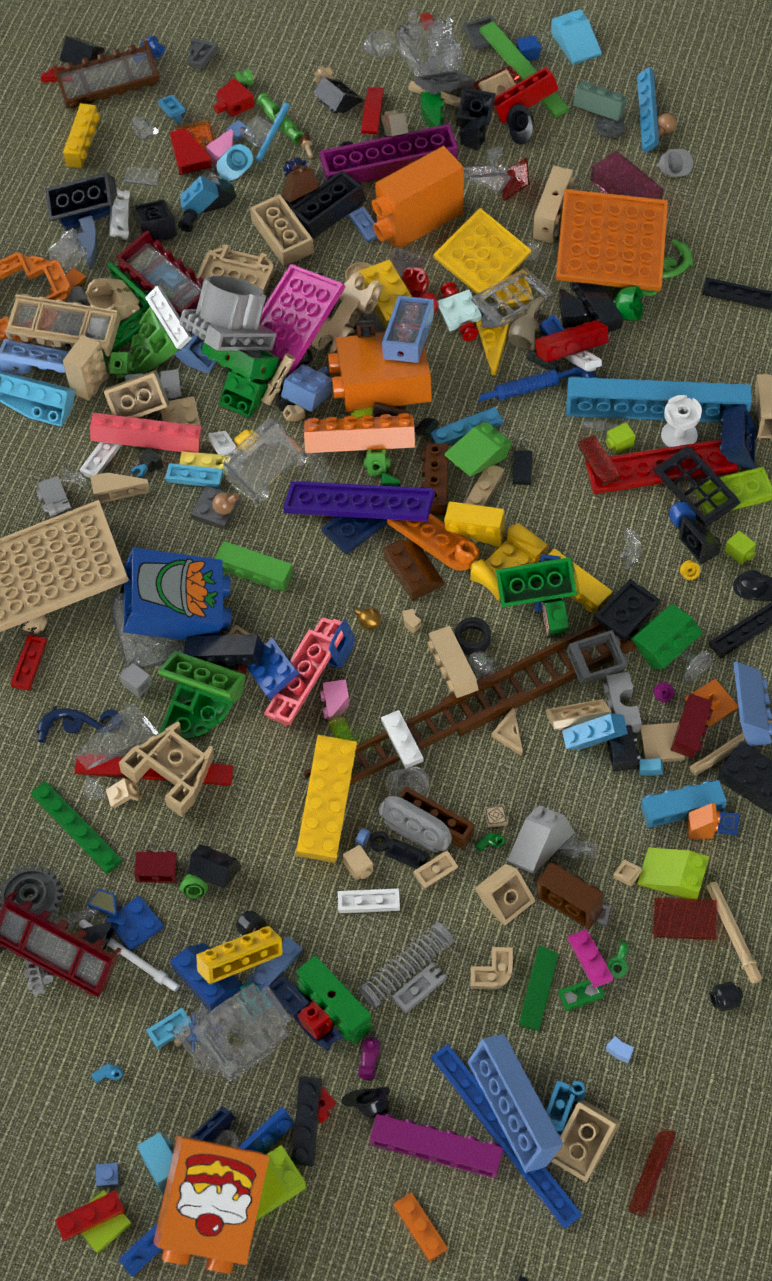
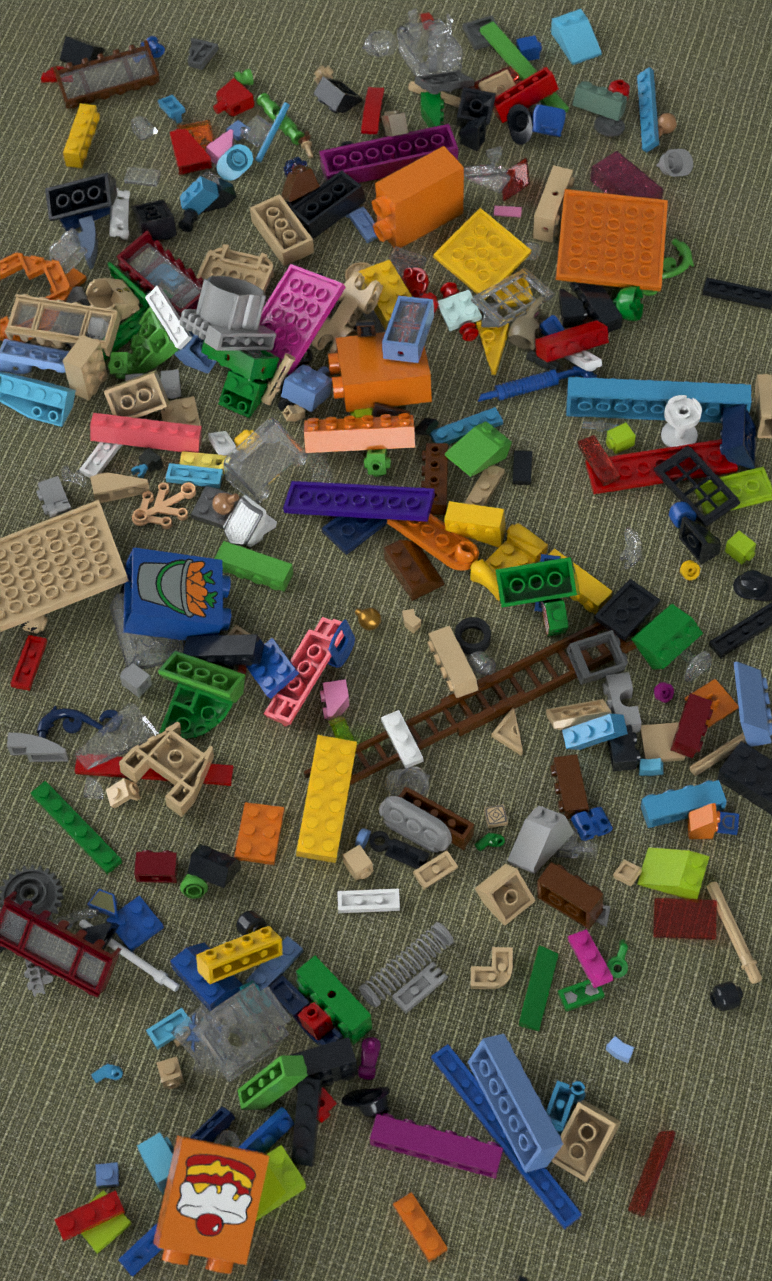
green slope [382,473,401,487] -> none
none -> light grey slope [7,732,69,762]
none -> light nougat plant [132,482,196,529]
none -> tan bracket [157,1056,184,1089]
none -> white piece [223,495,277,547]
none -> orange plate [234,802,285,865]
none -> bright green brick [237,1055,307,1110]
none -> black brick [291,1037,358,1093]
none -> bright pink window [494,206,522,217]
none -> blue piece [532,105,566,137]
none -> reddish brown brick [550,754,589,819]
none -> blue piece [571,807,613,841]
none -> red head [608,79,630,100]

